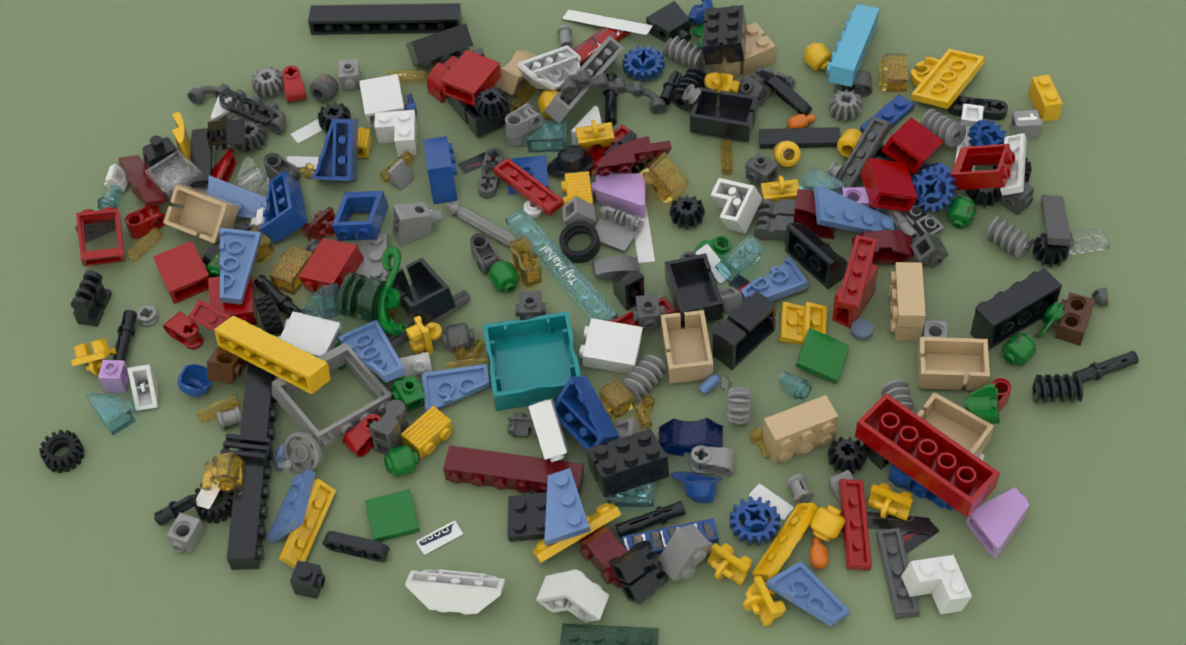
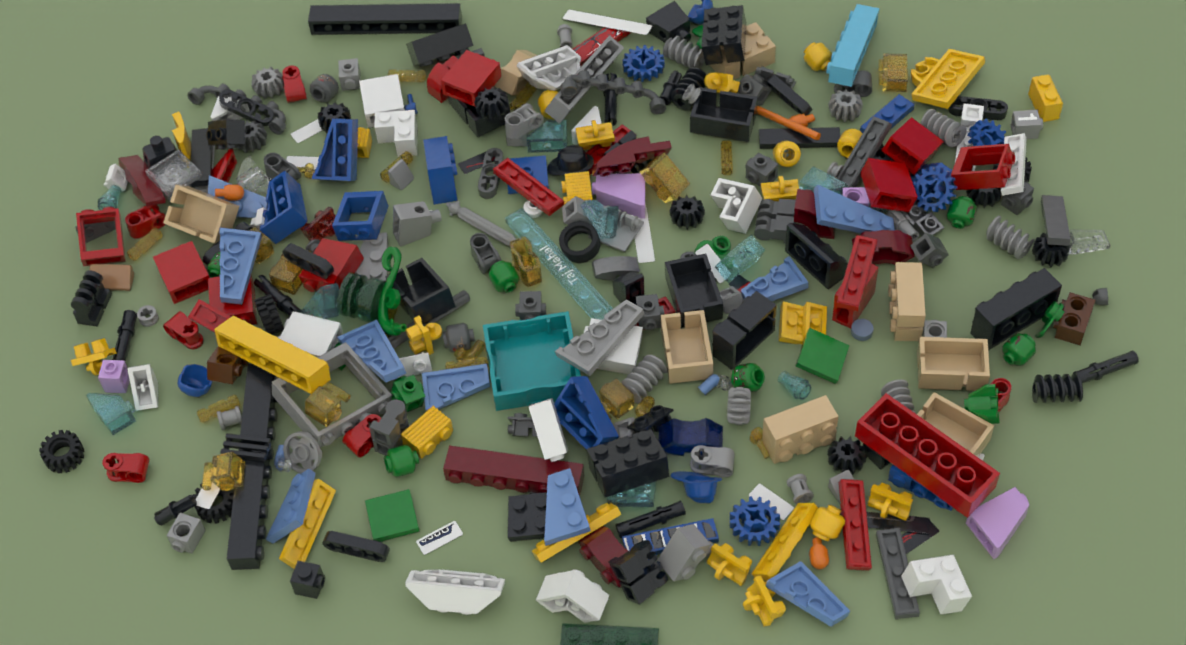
none -> medium nougat slope [90,264,135,291]
none -> red piece [102,453,150,483]
none -> orange cylinder [215,184,244,201]
none -> black beam [282,243,334,279]
none -> clear yellow brick [305,381,351,427]
none -> light grey wing [555,300,645,376]
none -> clear light blue slope [580,200,619,239]
none -> black hinge [627,405,674,433]
none -> green head [731,363,765,392]
none -> orange bar [757,106,821,141]

